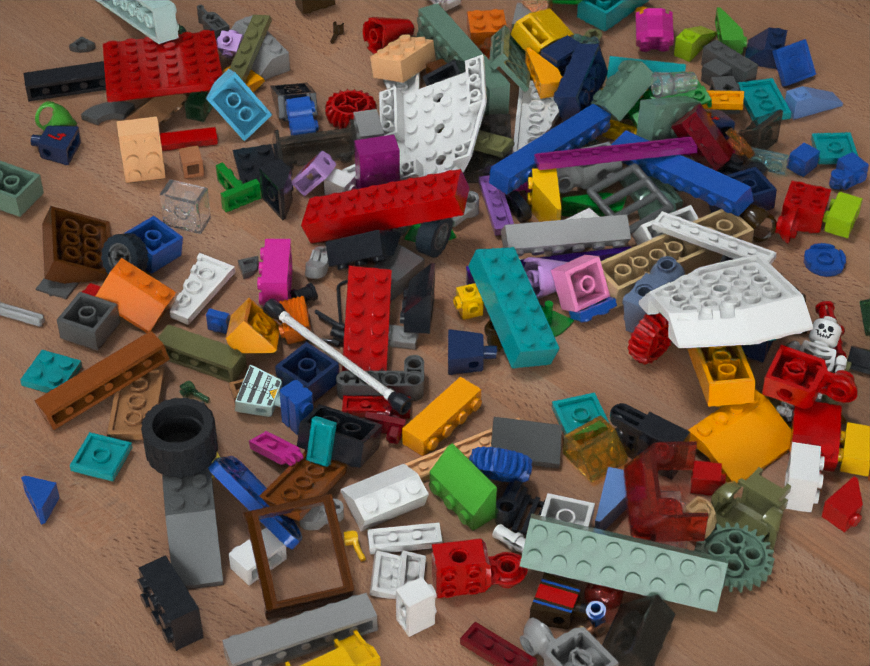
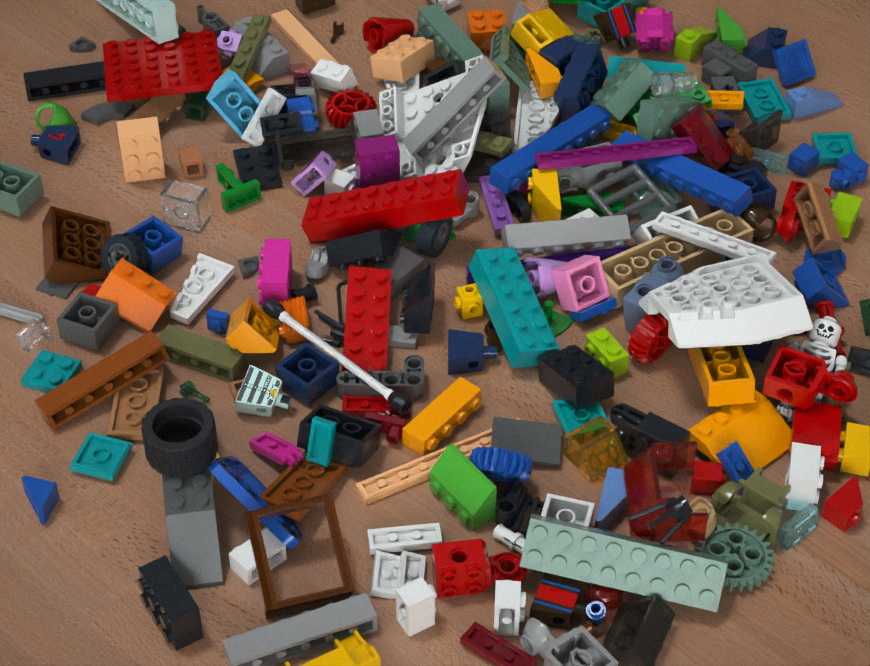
red tile [160,127,218,151] -> none
black slope [259,159,294,220] -> none
blue brick [279,380,314,435] -> none
light grey piece [299,498,344,530] -> none
white slope [341,464,429,531] -> none
yellow hand [344,530,366,562] -> none
none -> clear bracket [14,318,54,352]
none -> white plate [241,88,287,147]
none -> black brick [260,111,305,141]
none -> light nougat tile [271,9,359,91]
none -> clear pink tile [287,63,312,78]
none -> black tile [293,72,315,96]
none -> white brick [311,59,358,93]
none -> light grey brick [402,56,507,163]
none -> white brick [493,580,526,636]
none -> black brick [538,345,614,410]
none -> lime brick [584,327,629,378]
none -> torso [593,3,636,50]
none -> black plant [628,495,693,545]
none -> blue plate [716,441,755,494]
none -> clear light blue plate [779,503,818,550]
none -> blue slope [792,257,850,309]
none -> medium nougat slope [794,182,842,255]

